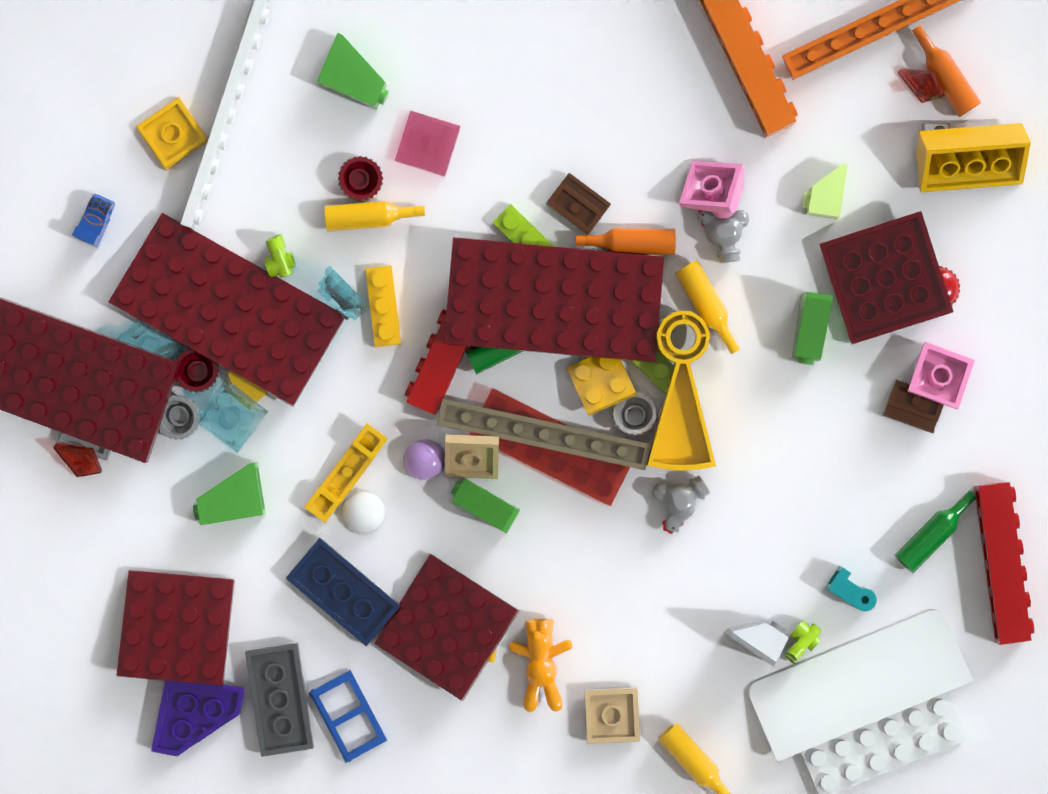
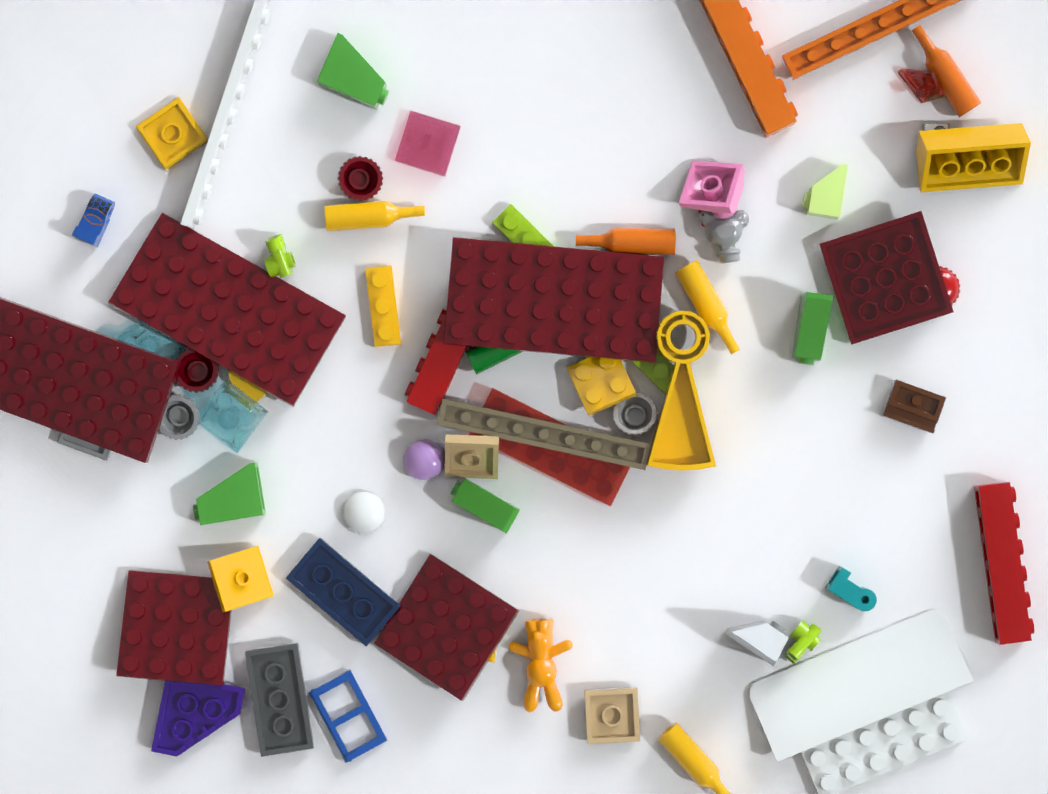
clear red piece [53,443,102,477] -> none
yellow slope [304,423,388,523] -> none
clear light blue slope [318,266,370,321] -> none
reddish brown plate [546,173,611,235] -> none
light grey animal [652,475,710,534] -> none
green piece [894,490,977,574] -> none
bright pink slope [907,342,975,410] -> none
none -> yellow plate [207,546,274,612]

